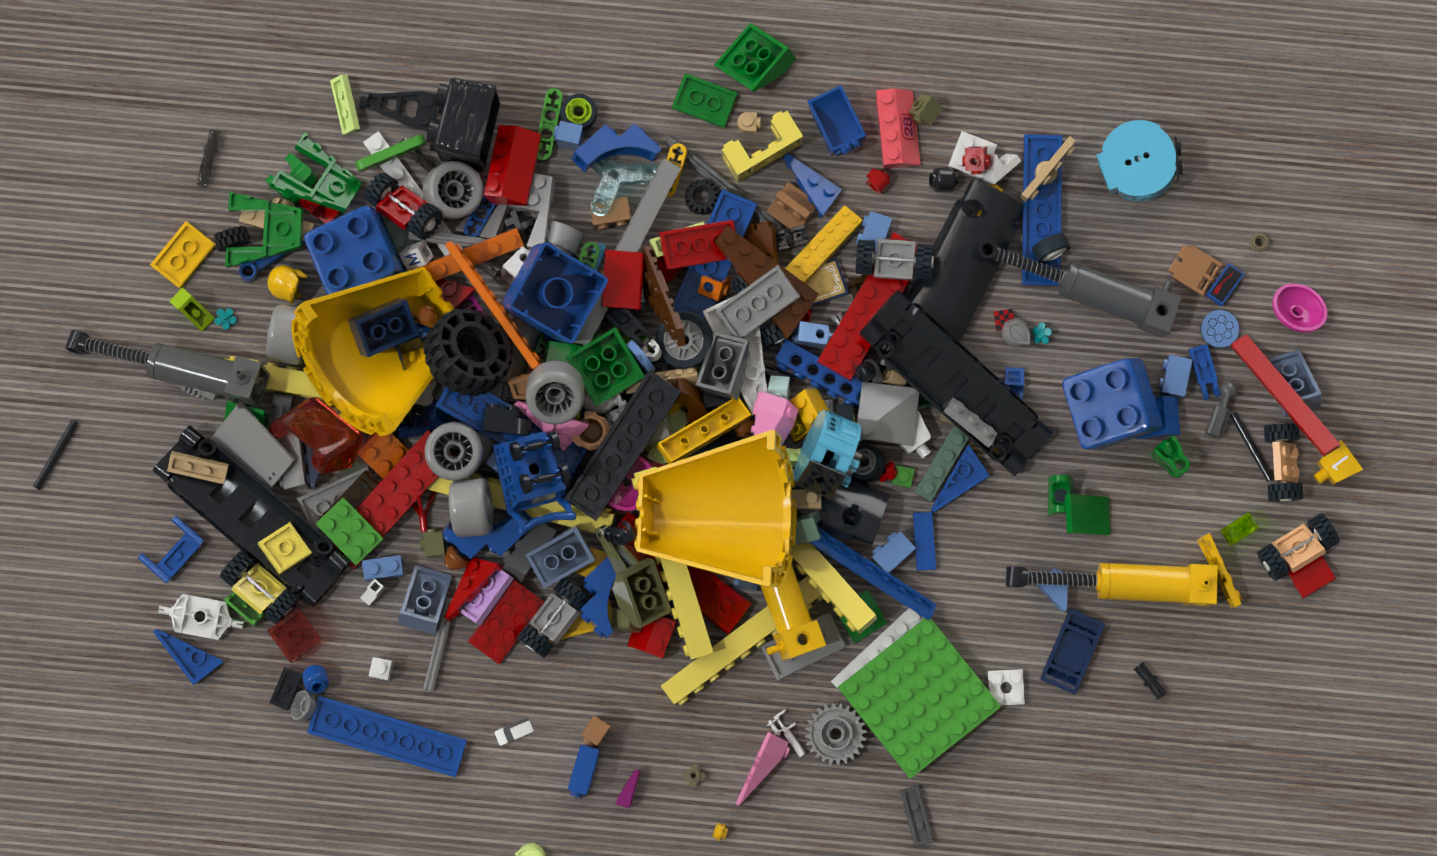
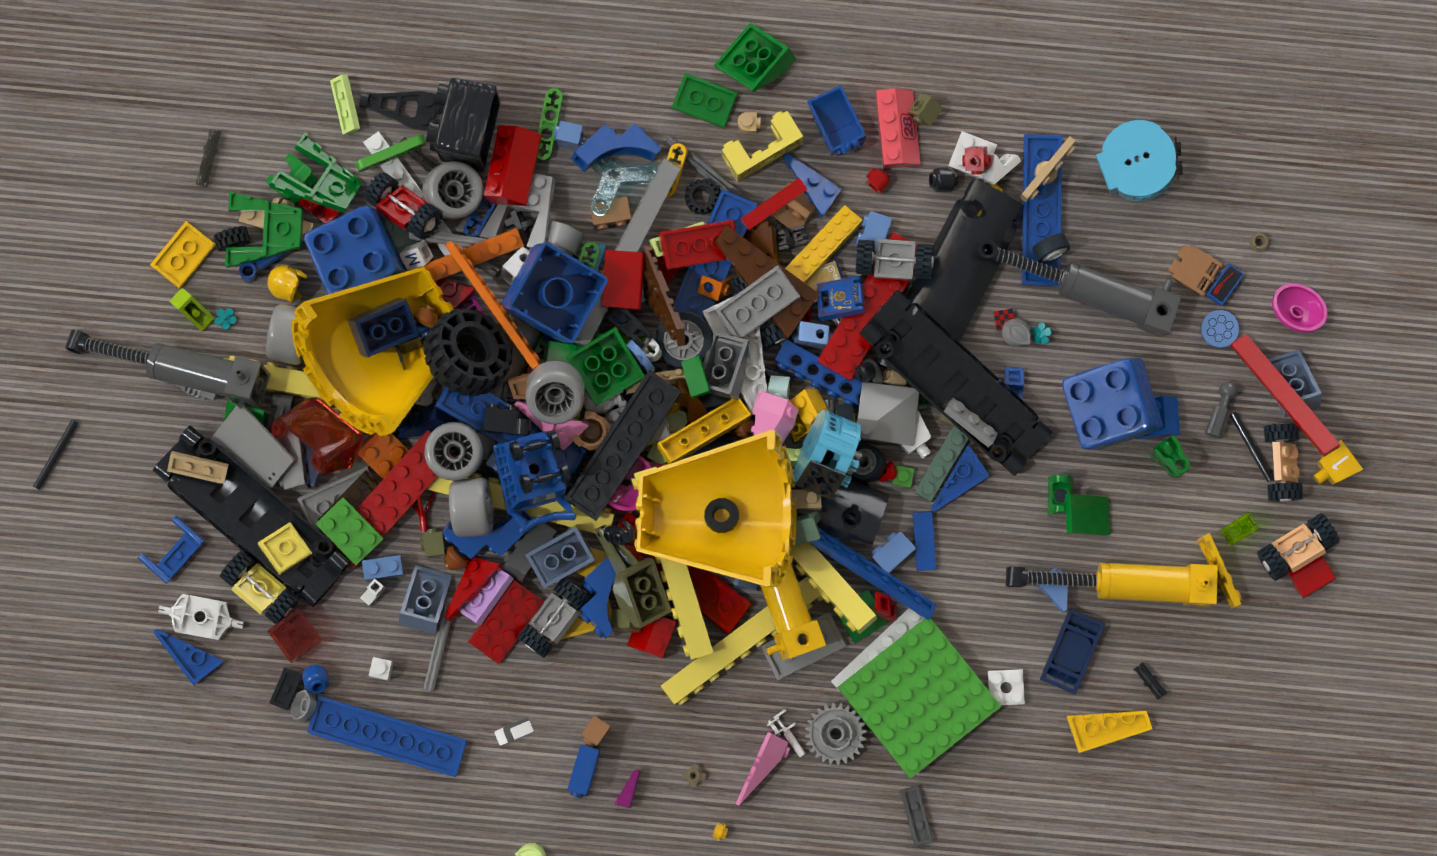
bright green hinge [224,592,267,627] -> none
wheel [561,94,597,131] -> none
medium blue brick [1158,355,1192,399] -> none
blue hinge [1188,344,1220,400] -> none
none -> green tile [681,355,711,399]
none -> black tyre [704,498,739,533]
none -> red sticker [741,178,807,230]
none -> blue container [817,276,865,321]
none -> red slope [875,592,897,622]
none -> yellow wing [1066,711,1152,753]

